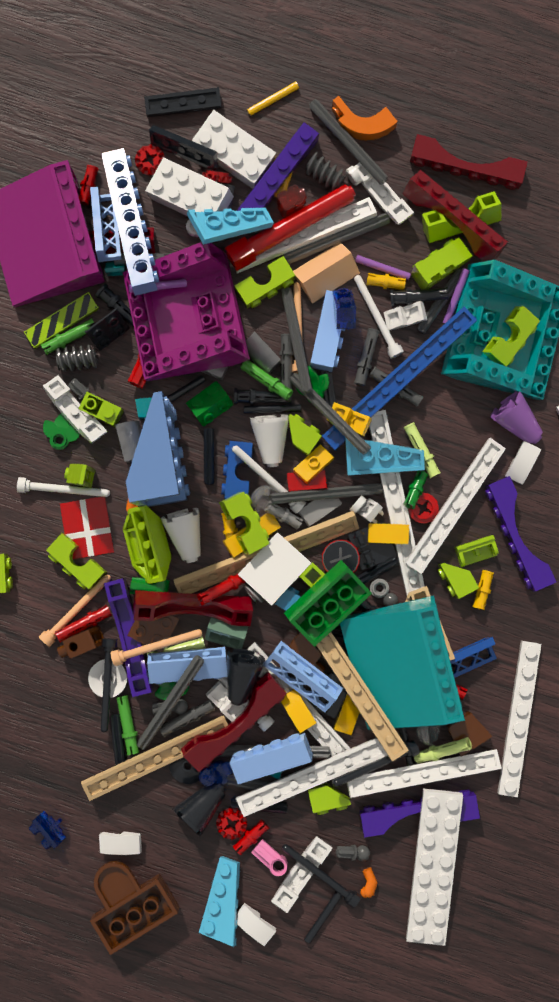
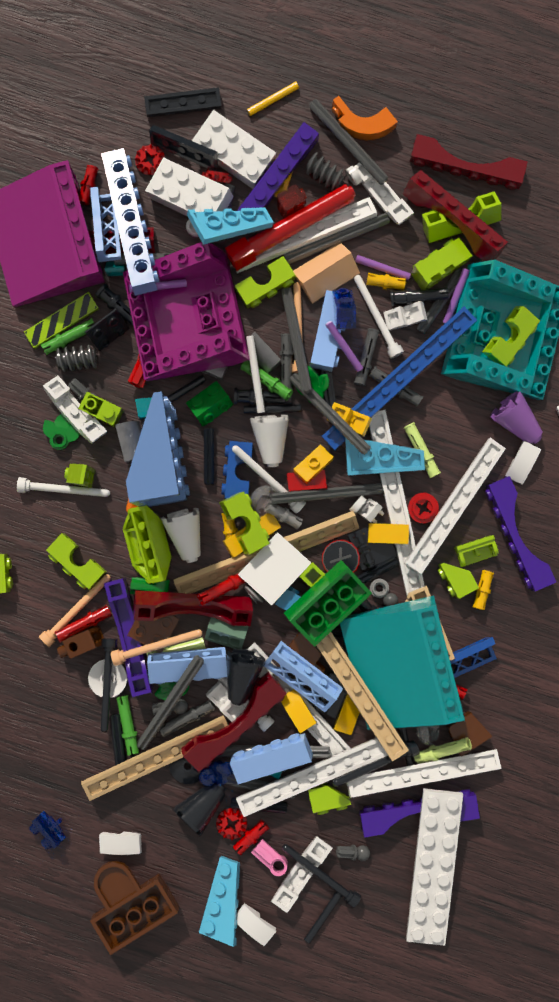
red sticker [60,497,114,559] -> none
lime slope [288,414,322,456] -> none
light grey slope [298,498,342,527] -> none
orange arm [360,867,378,898] -> none
green pin [403,470,428,509] -> none
white plate [497,641,541,797] -> none
none -> white bar [246,335,265,413]
none -> medium lavender bar [325,321,363,372]

